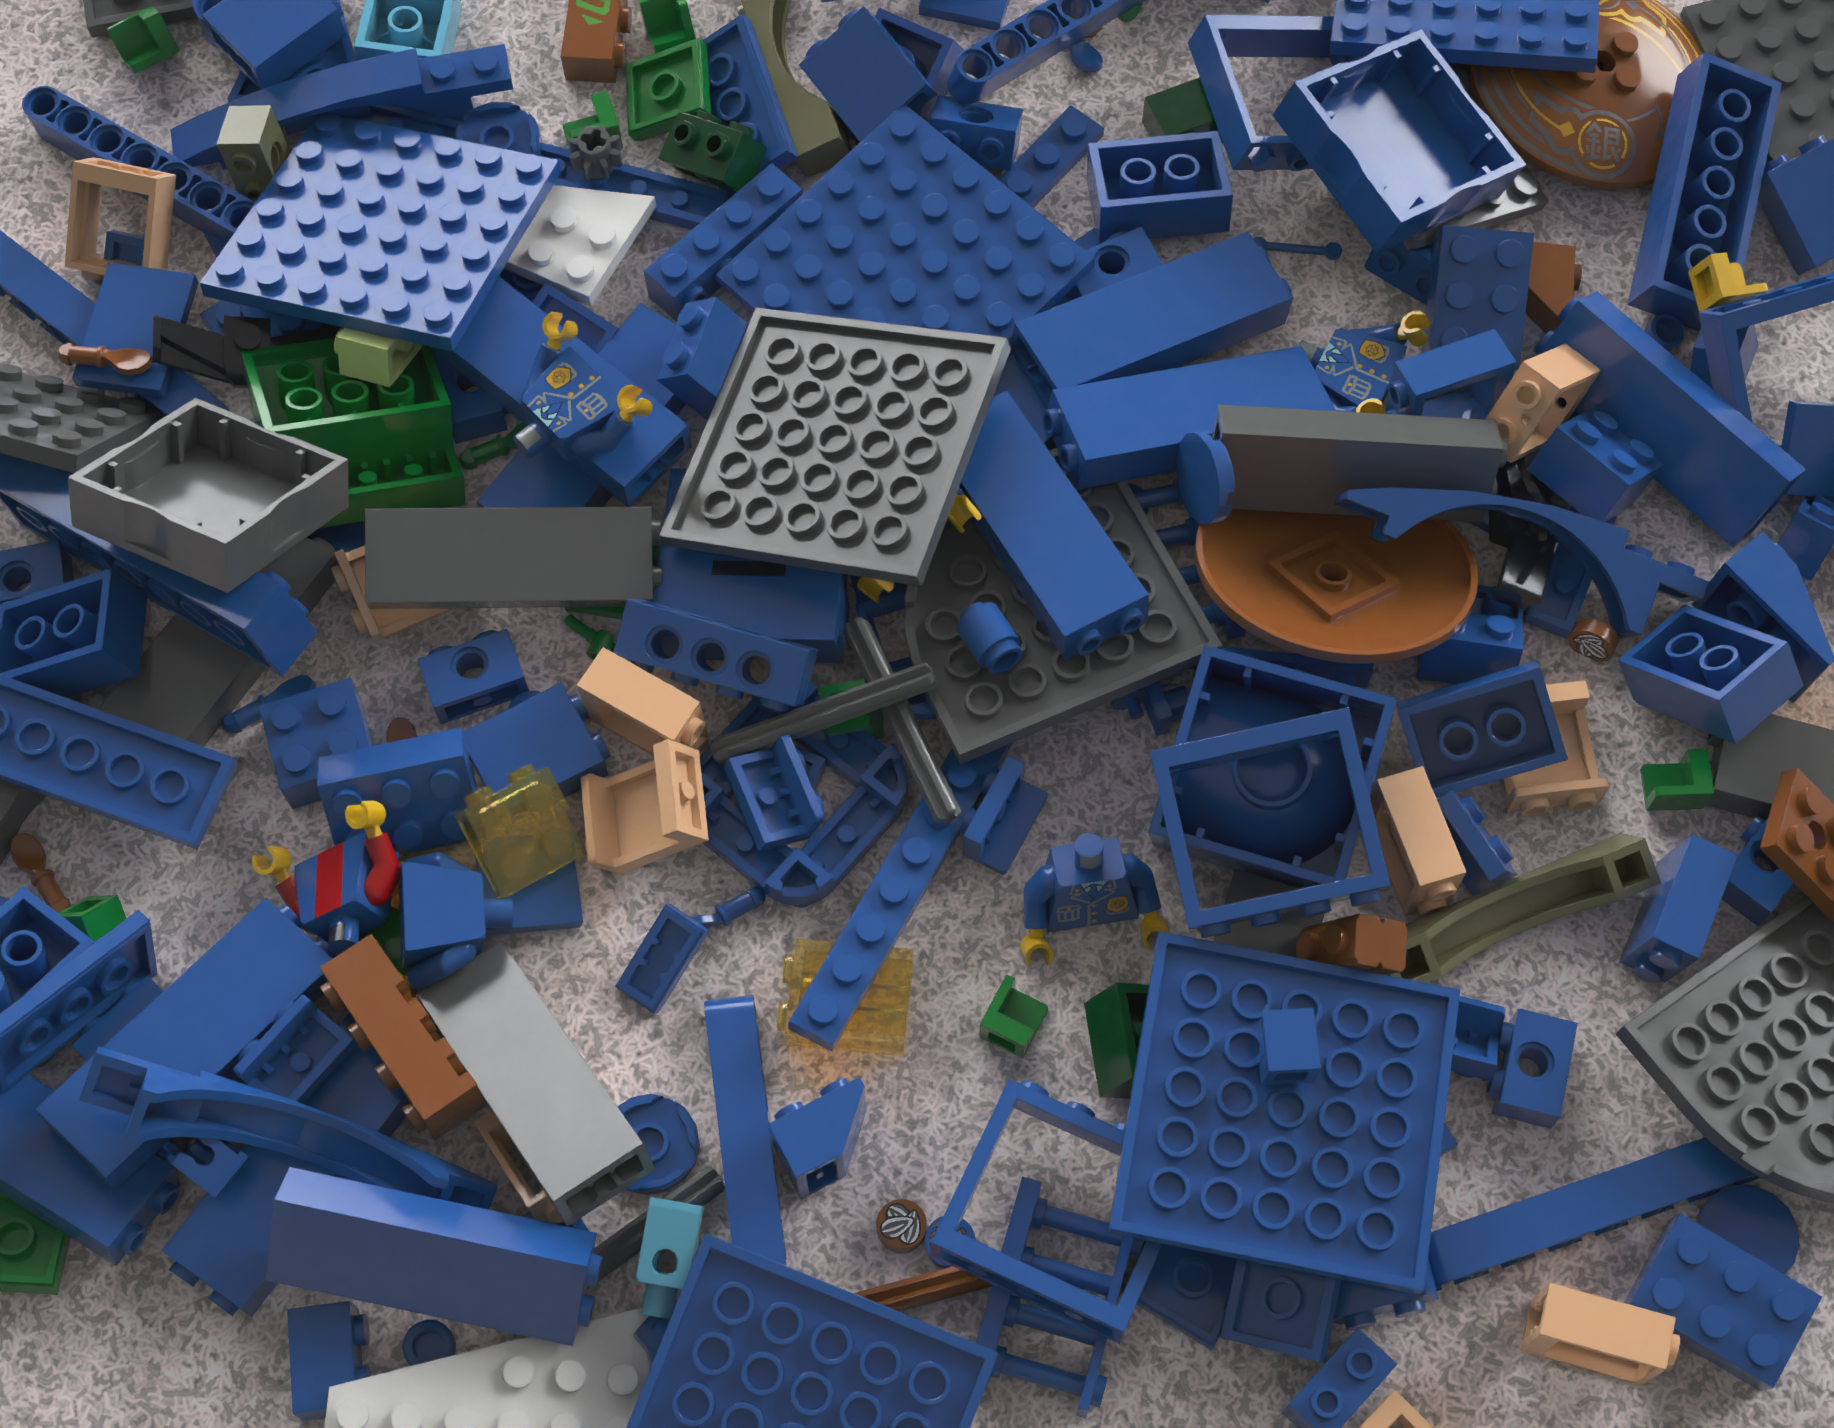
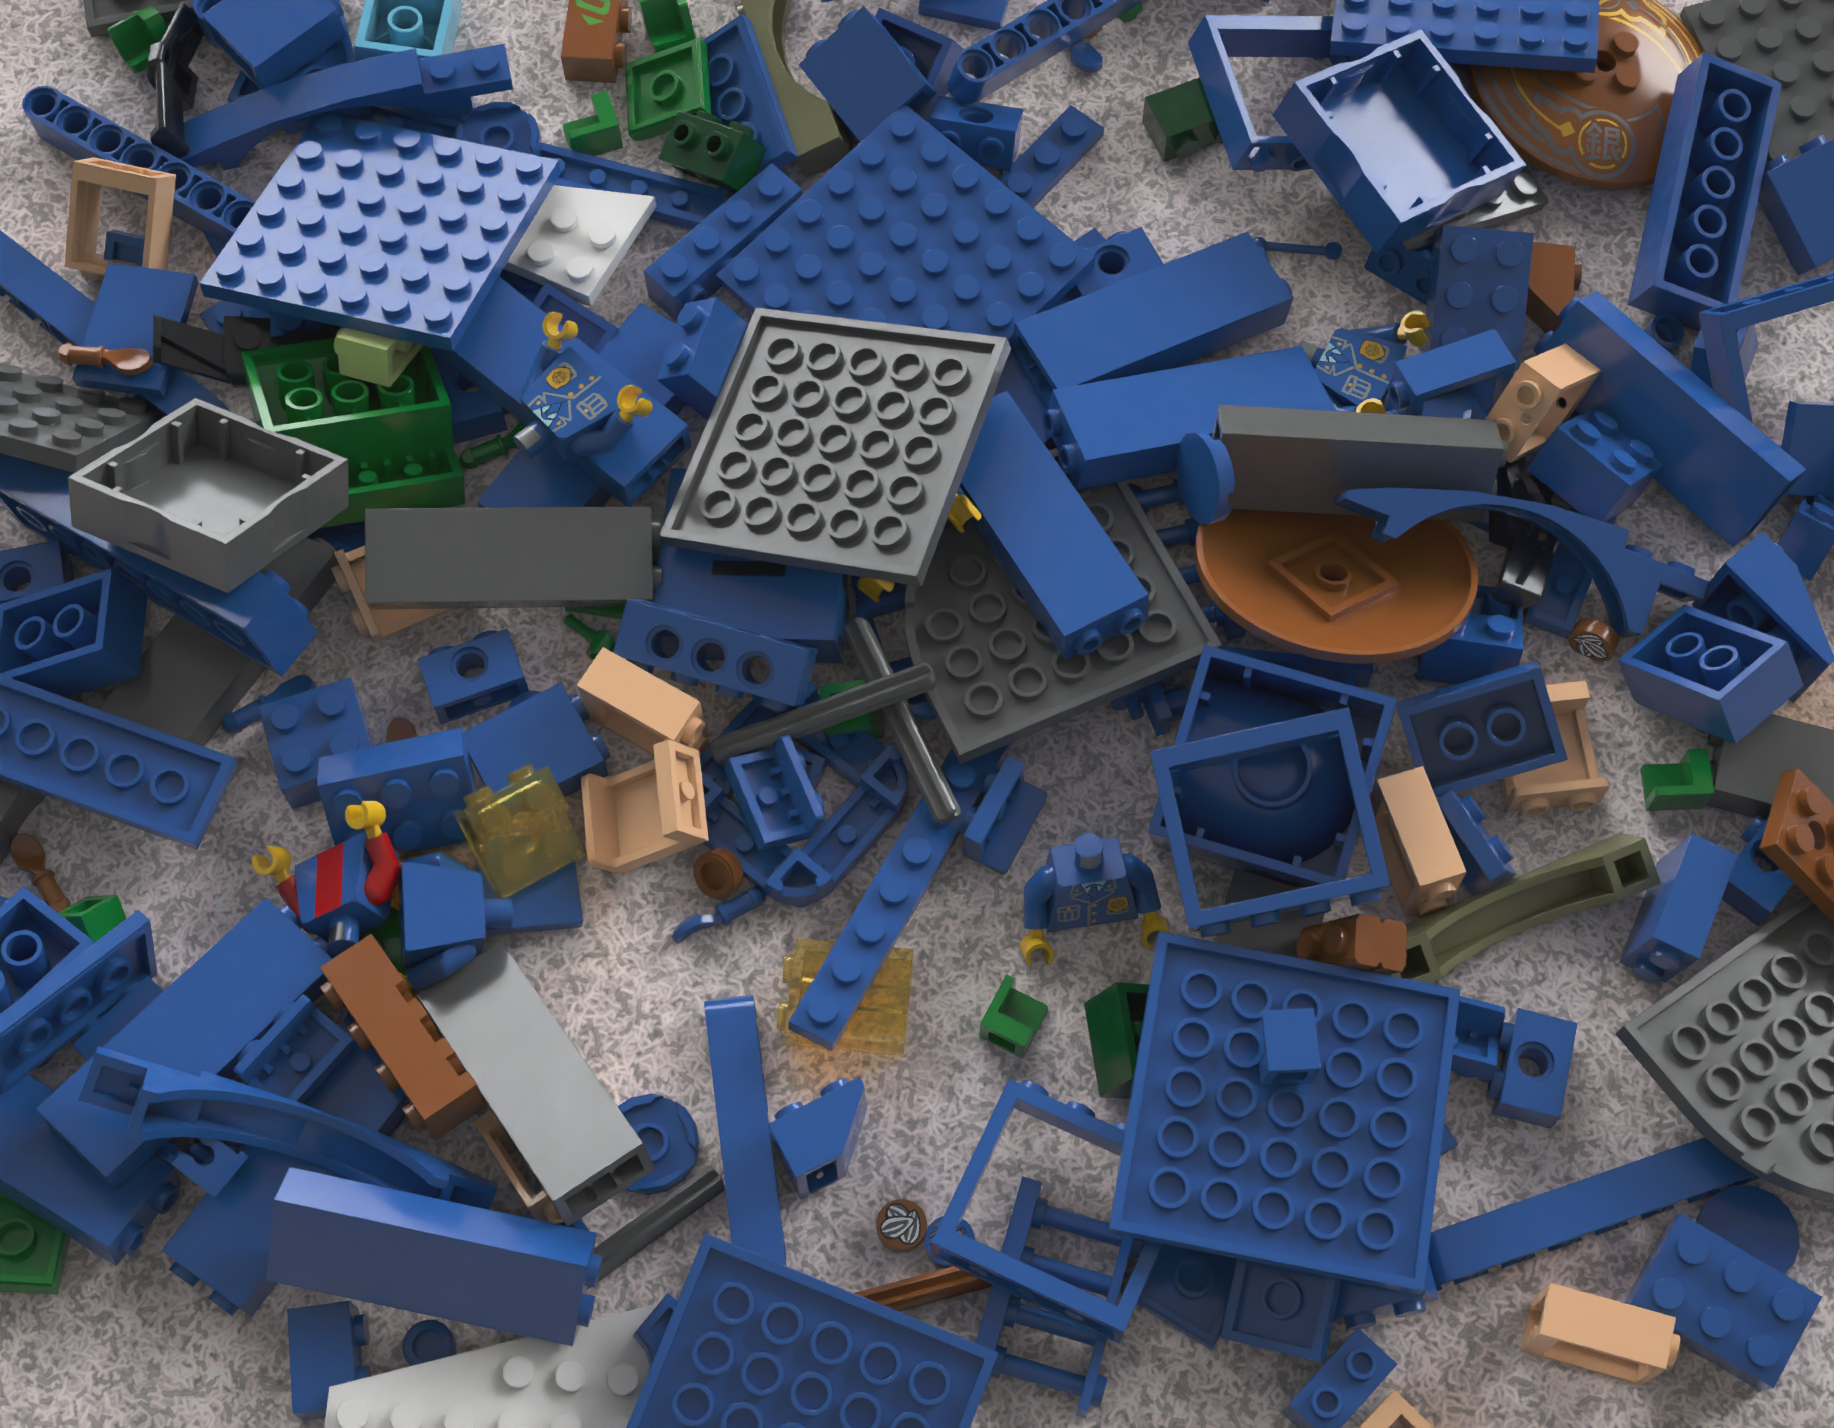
olive brick [217,105,291,202] -> none
dark grey gear [569,125,623,181] -> none
blue plate [615,904,710,1014] -> none
medium azure torso [635,1197,705,1319] -> none
blue brick [956,602,1023,675] -> none
blue brick [1087,131,1233,244] -> none
yellow panel [1688,252,1769,312] -> none
none -> black plate [147,2,204,158]
none -> dark orange tile [693,848,743,899]

